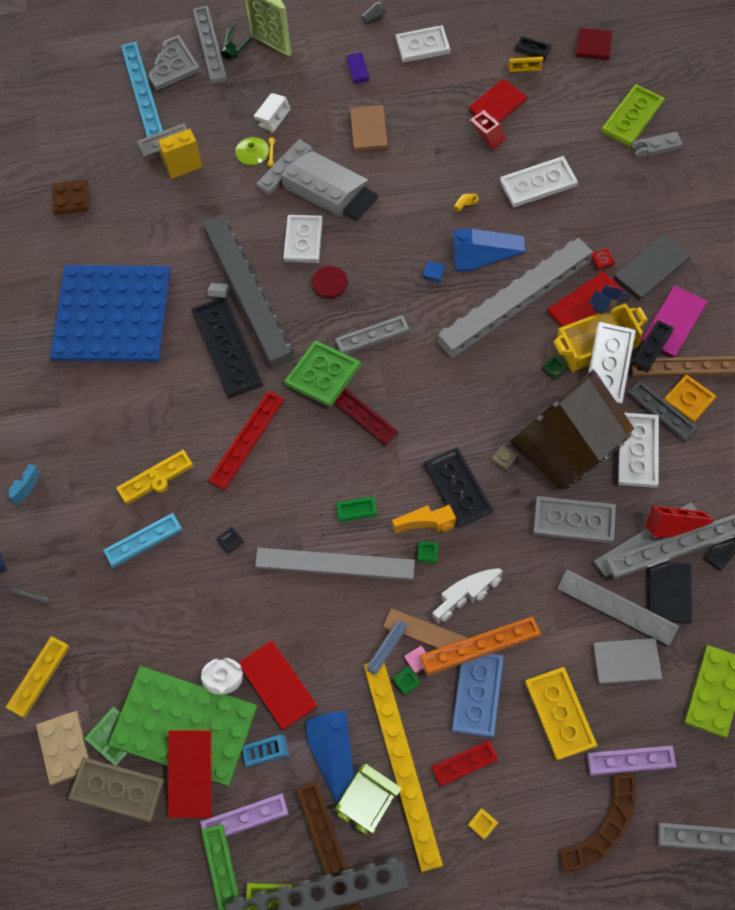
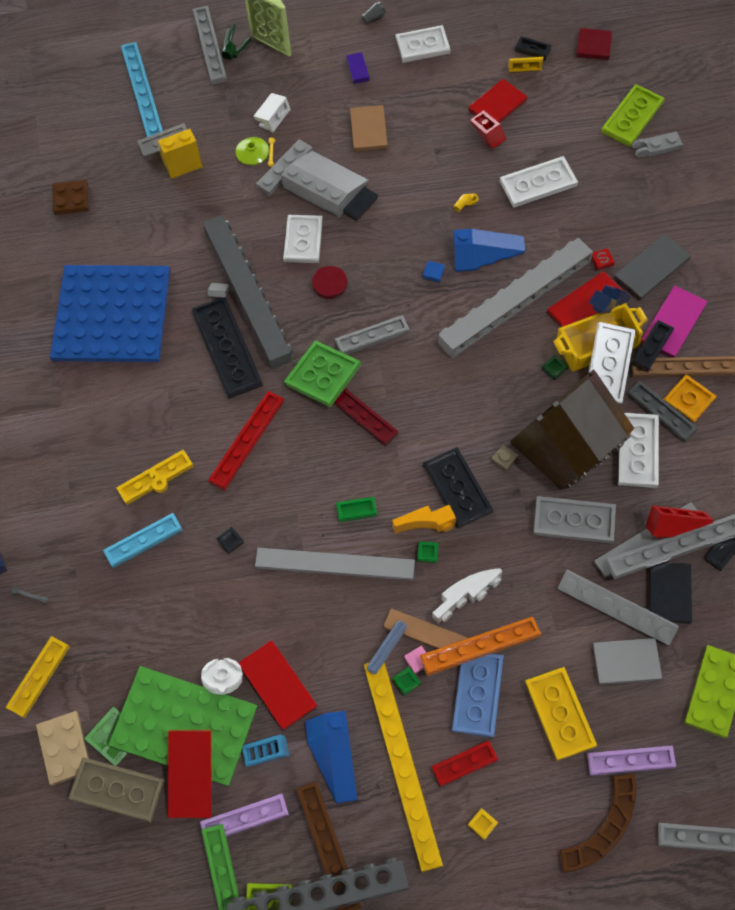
dark azure slope [8,464,40,505] -> none
light grey plate [148,35,201,91] -> none
panel [335,764,401,835] -> none

